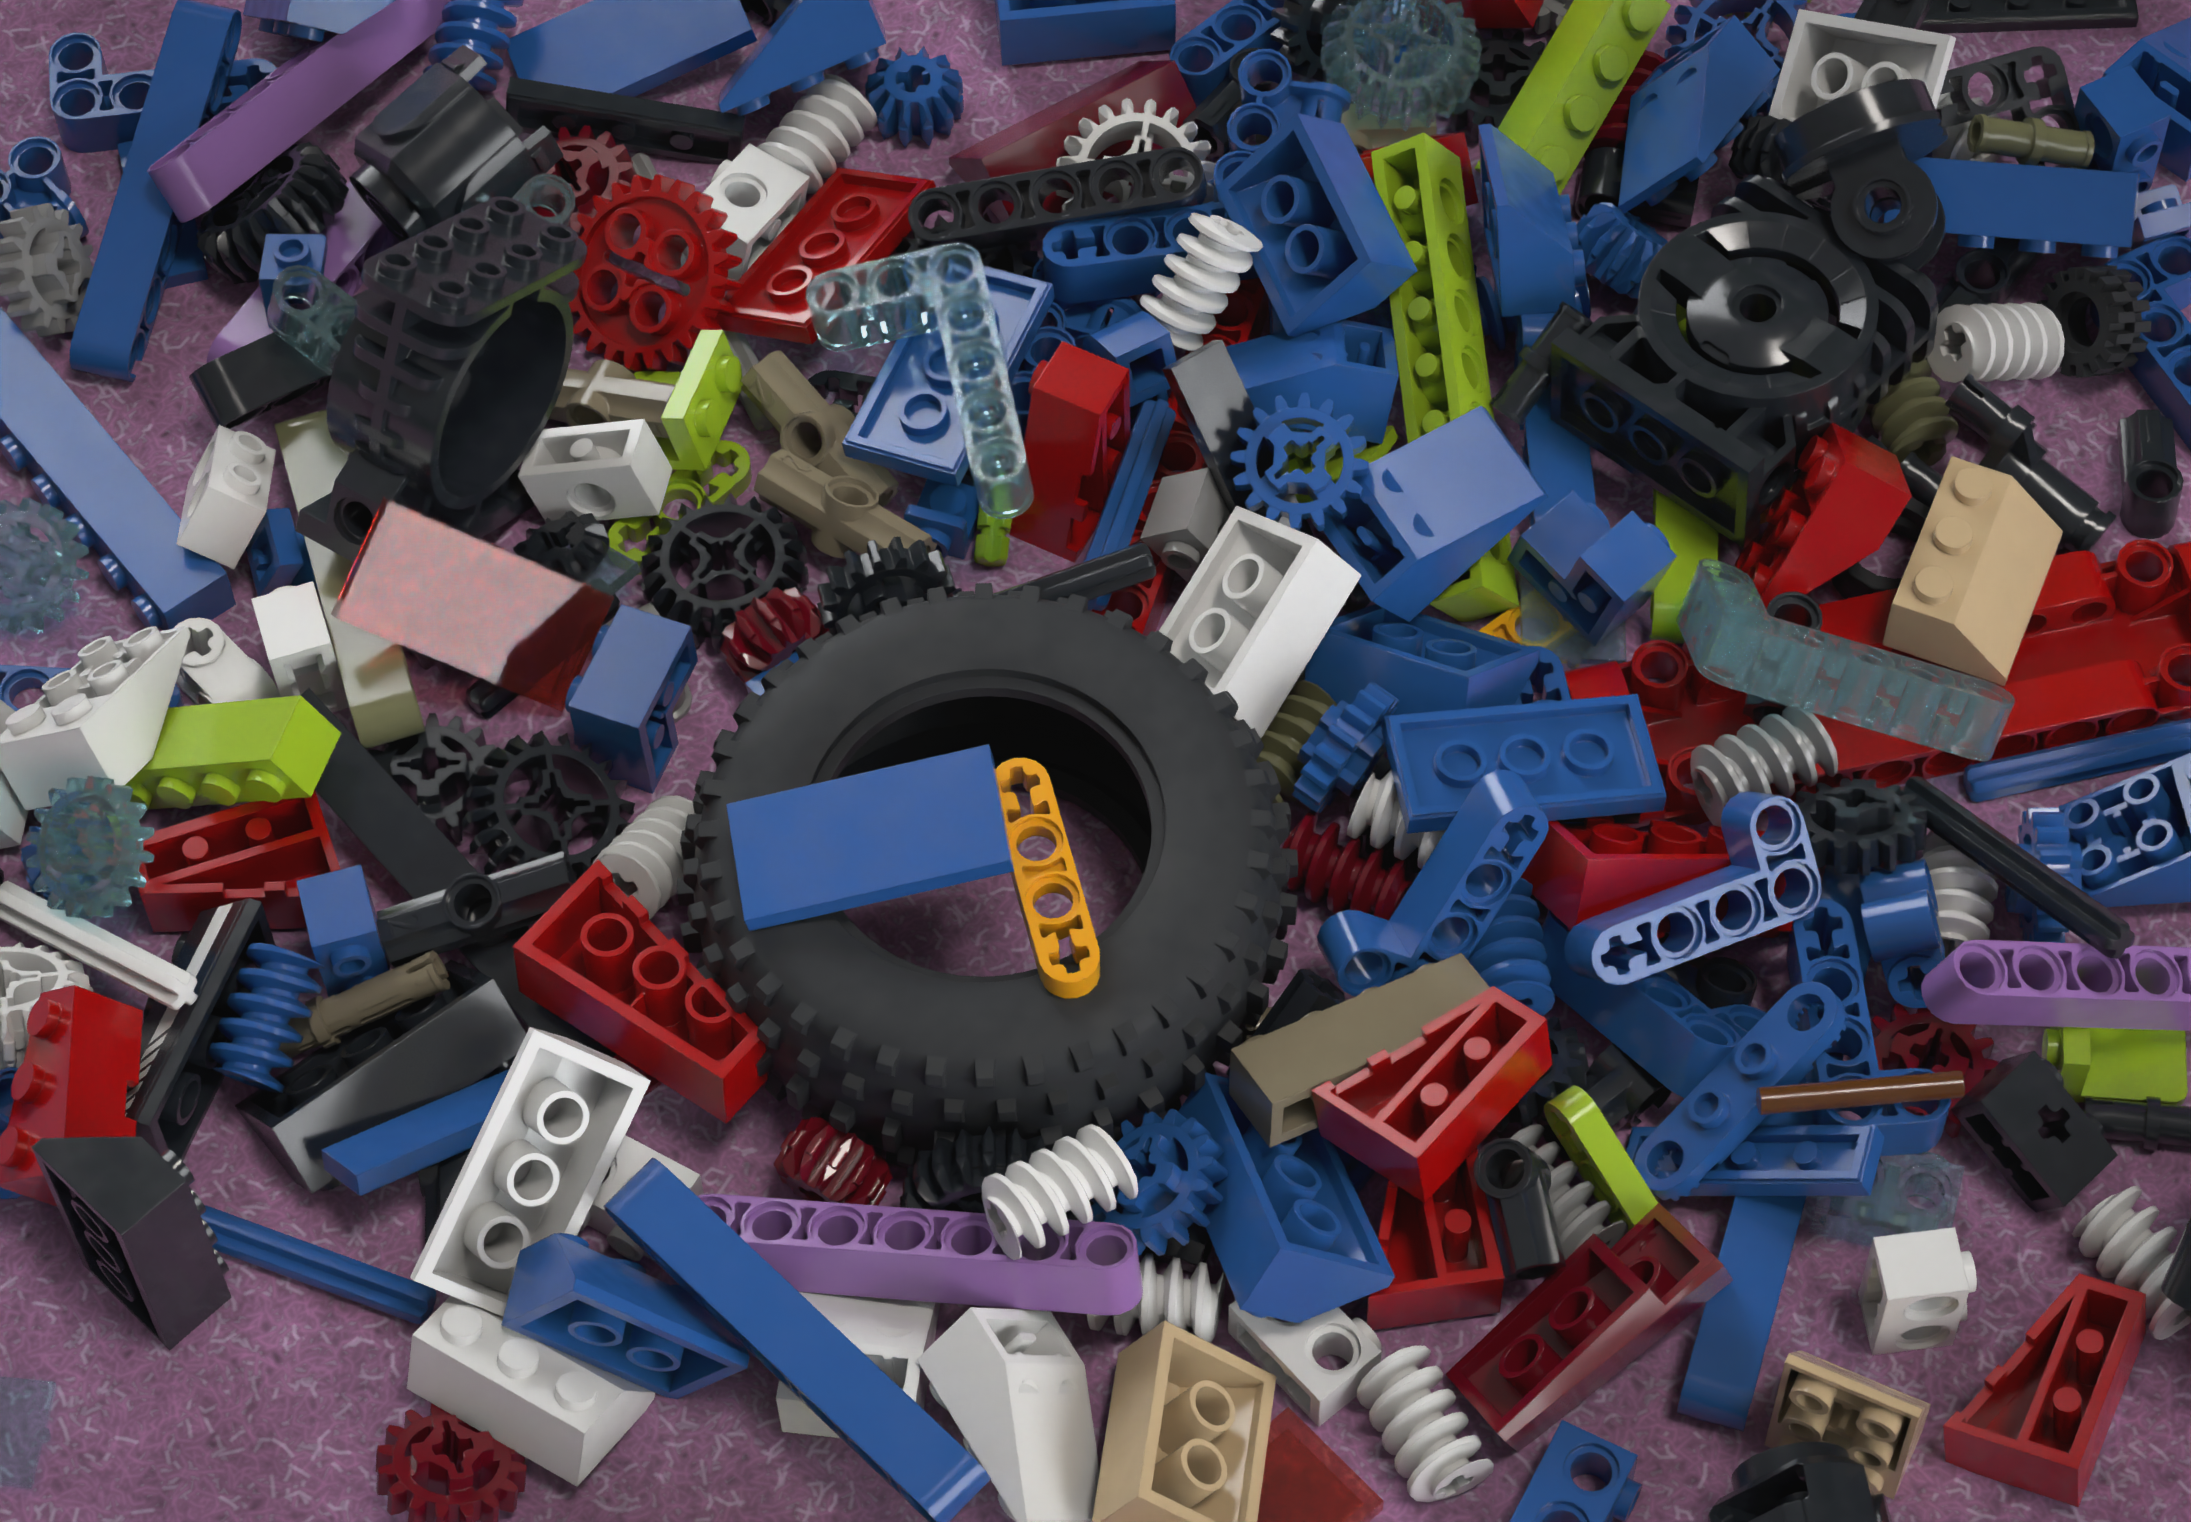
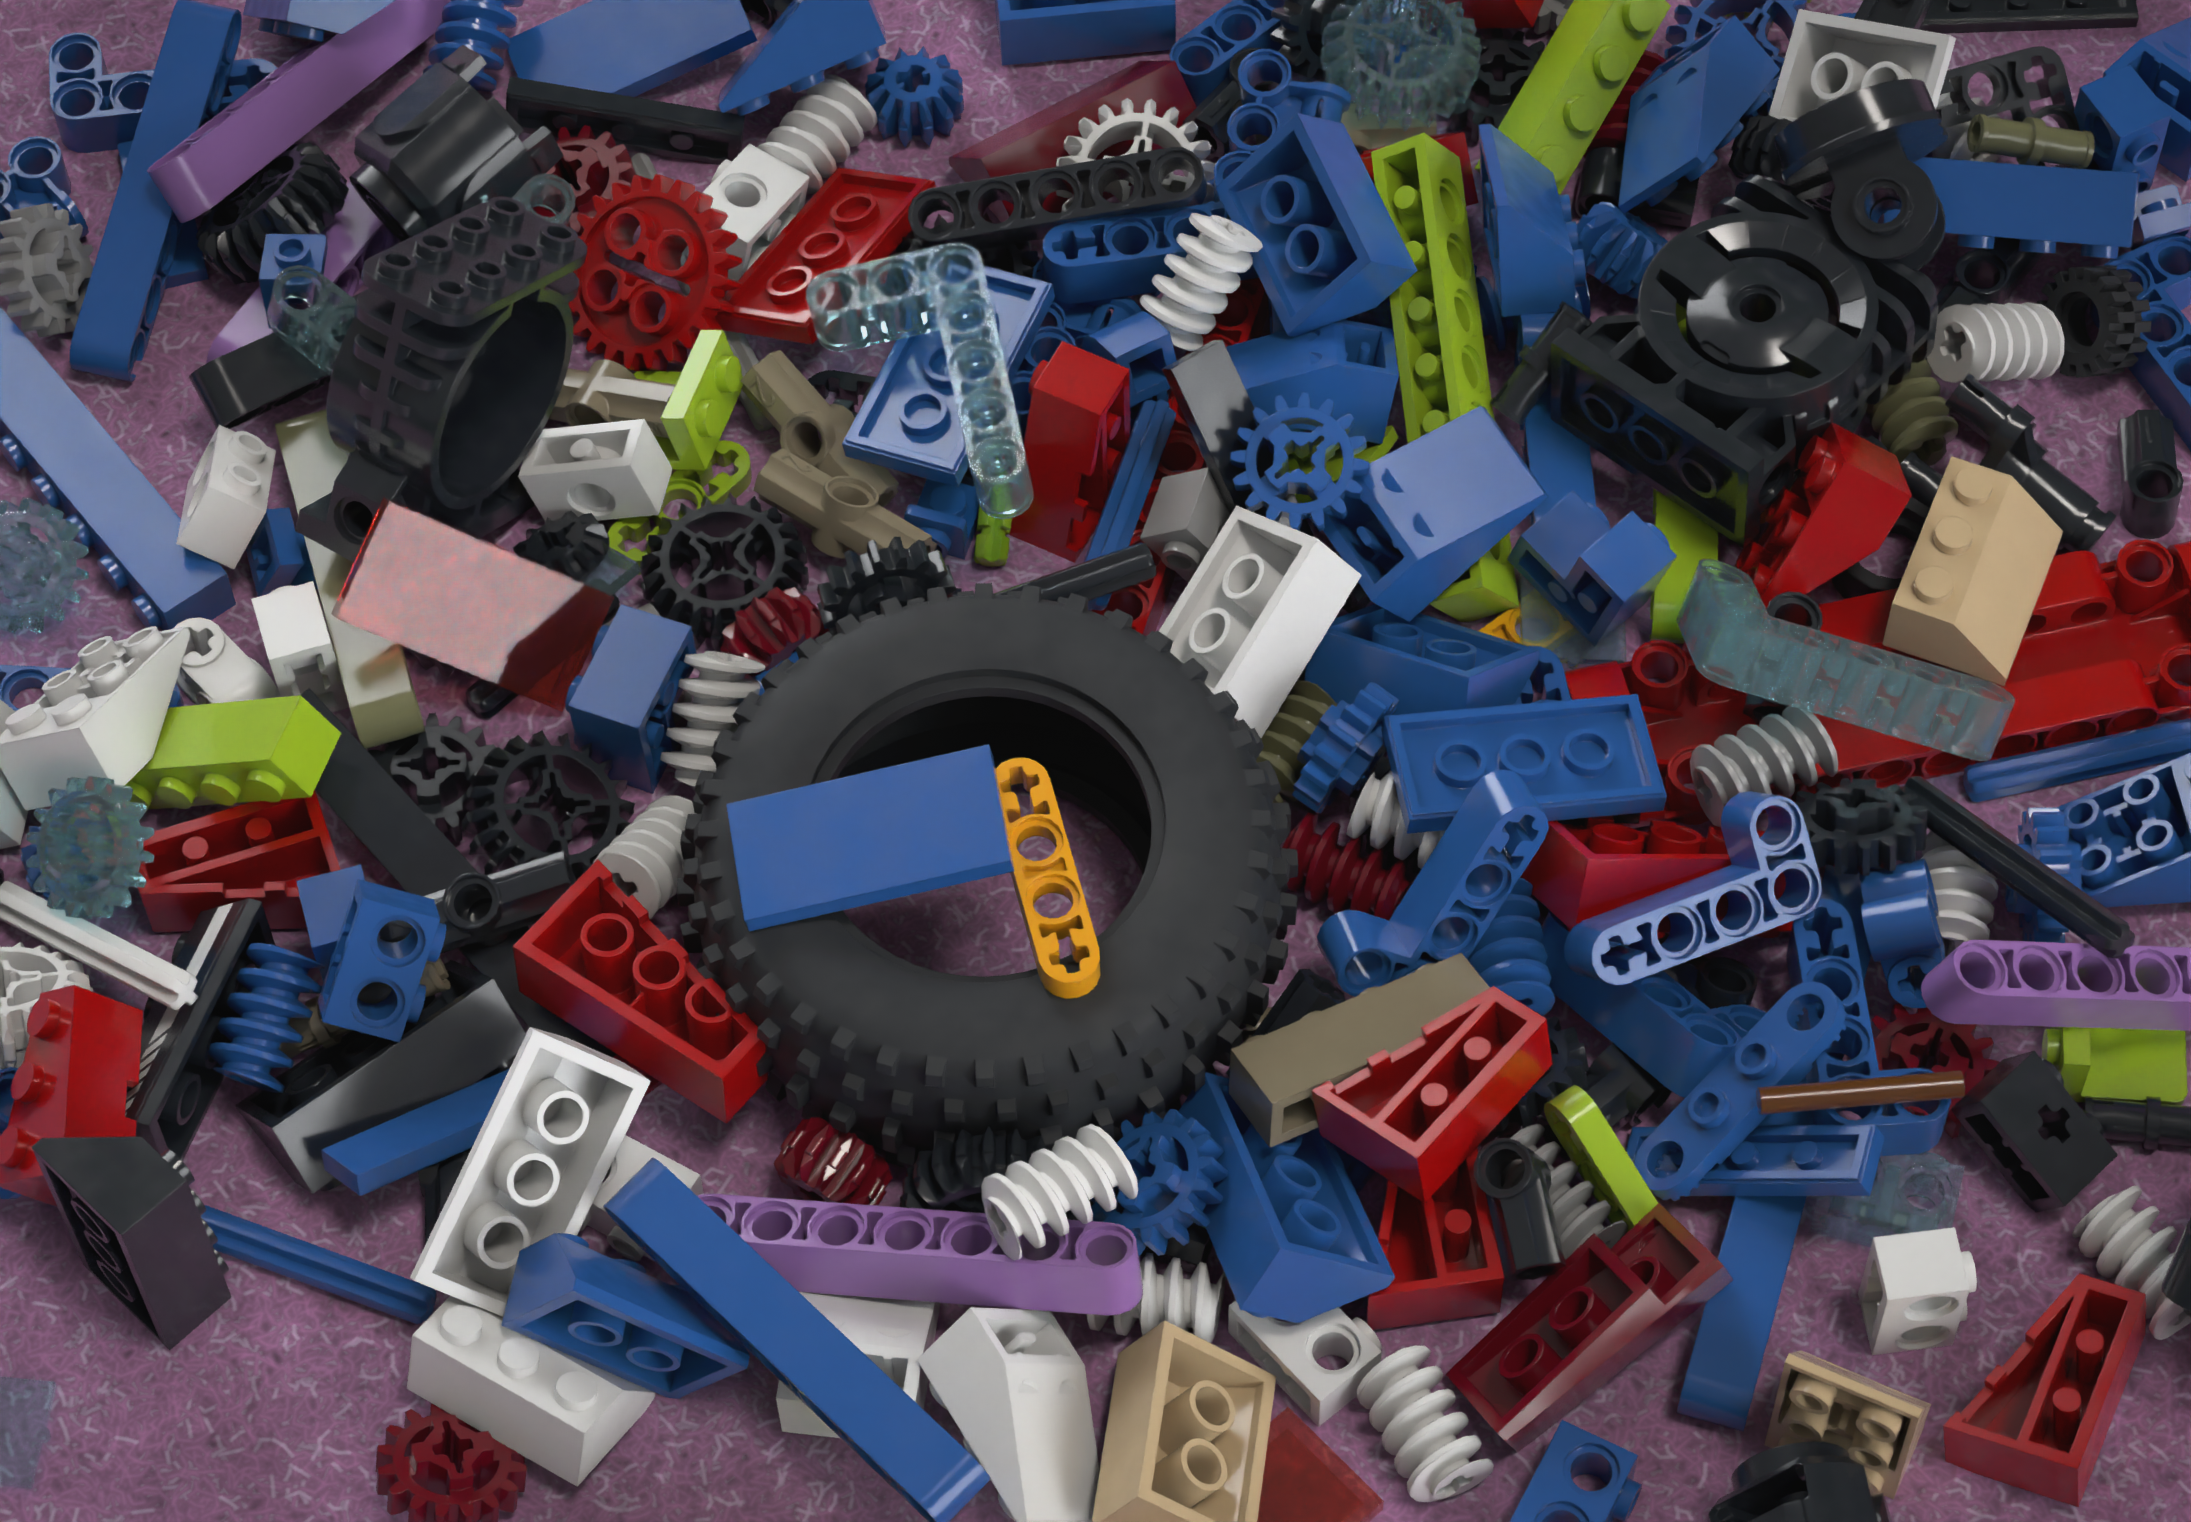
none -> blue brick [318,879,446,1042]
none -> white piece [660,651,765,787]

